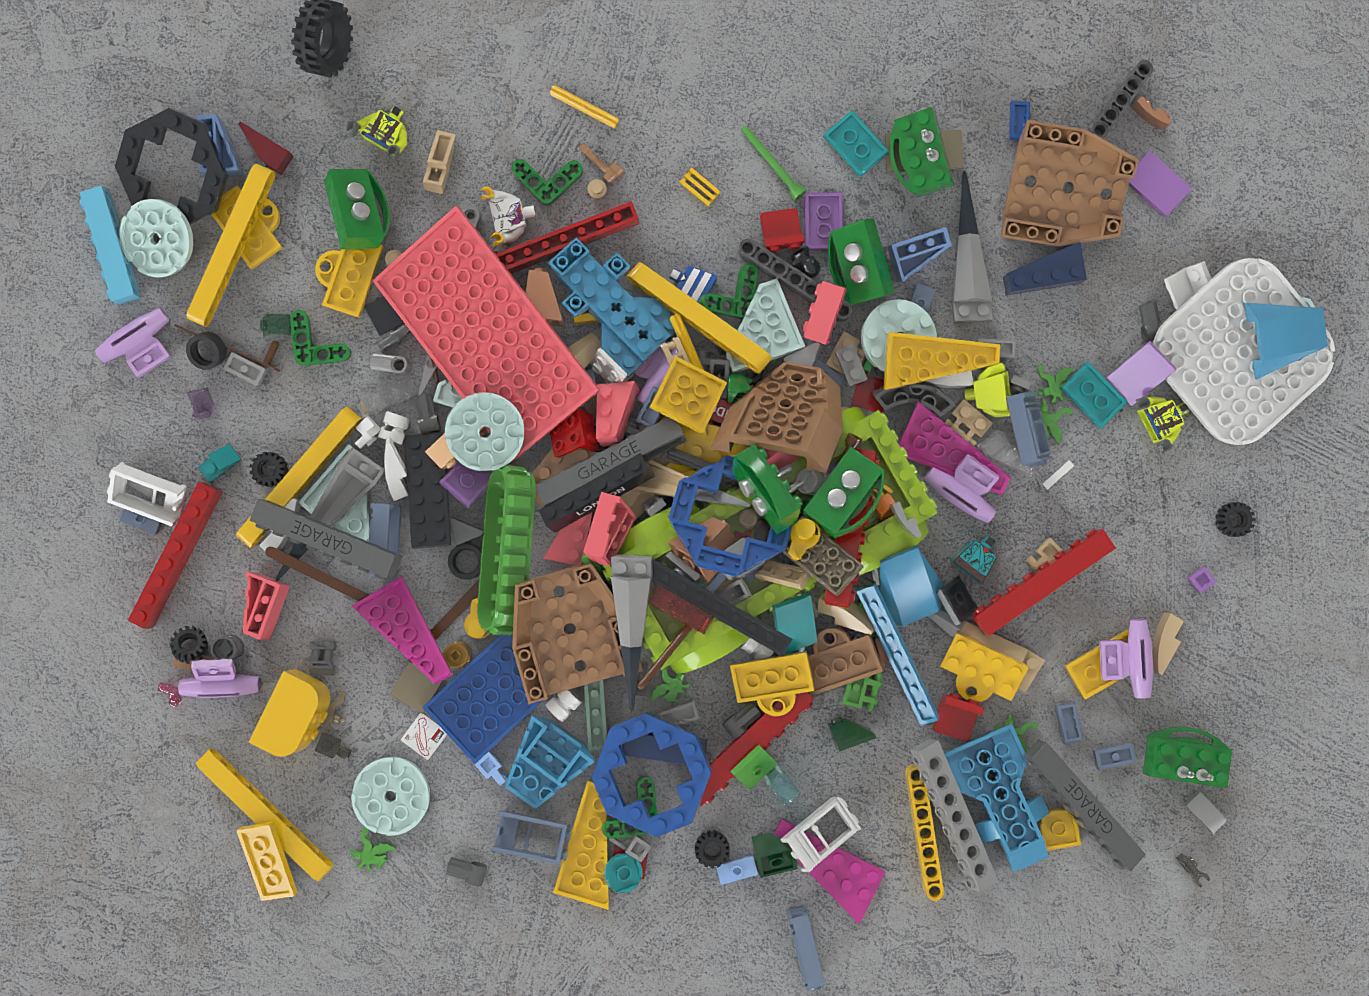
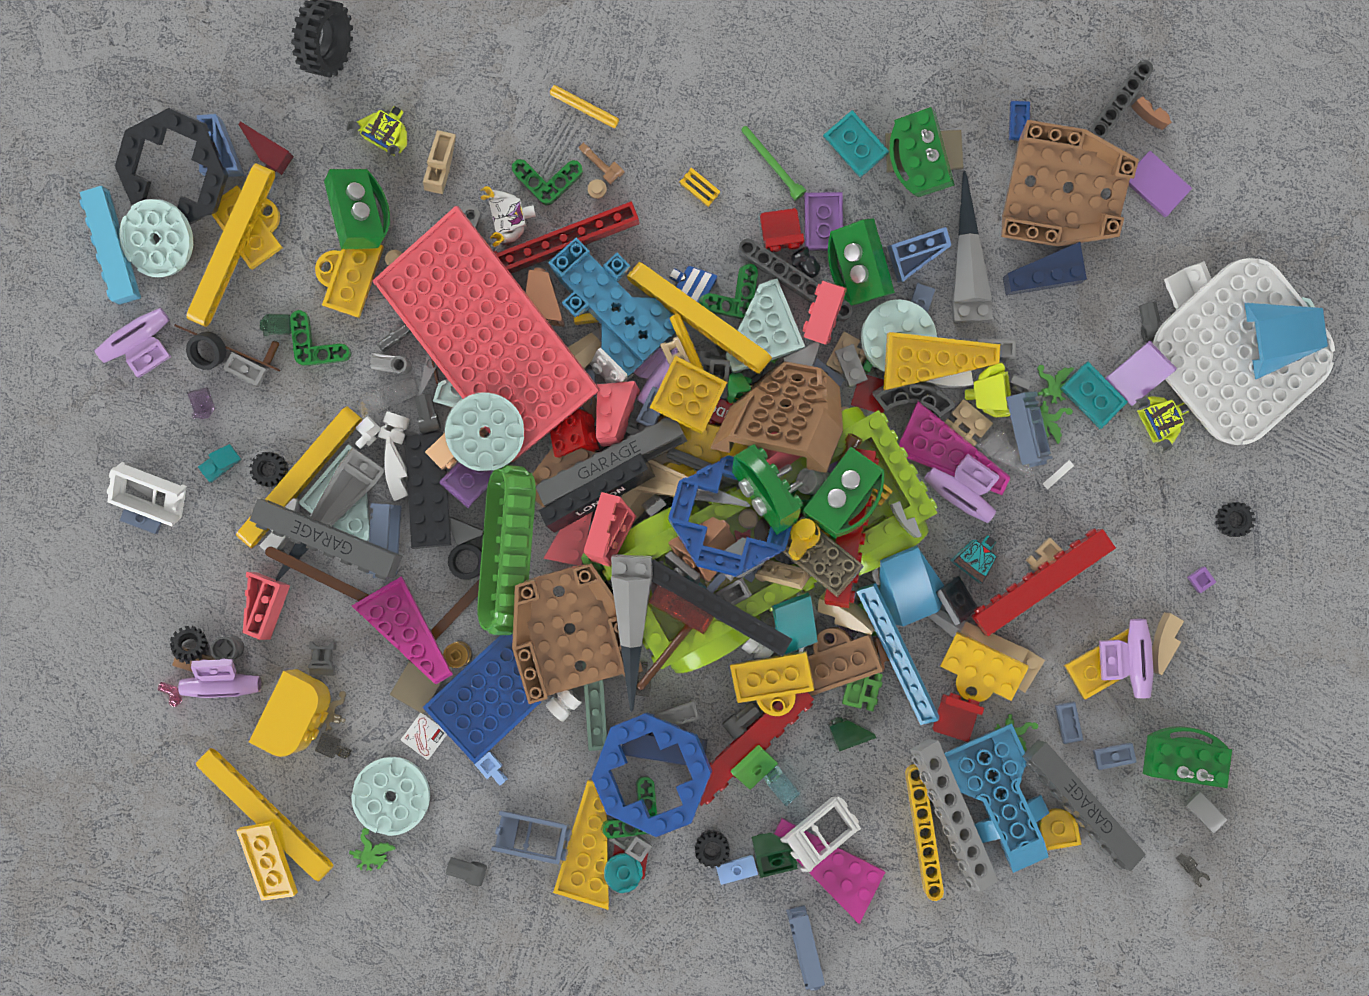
red brick [127,482,223,629] -> none
black piece [364,296,404,336] -> none
yellow piece [464,598,489,639] -> none
dark azure wedge [504,715,596,810] -> none
bright green piece [651,668,690,703] -> none
orange slope [873,493,895,521] -> none

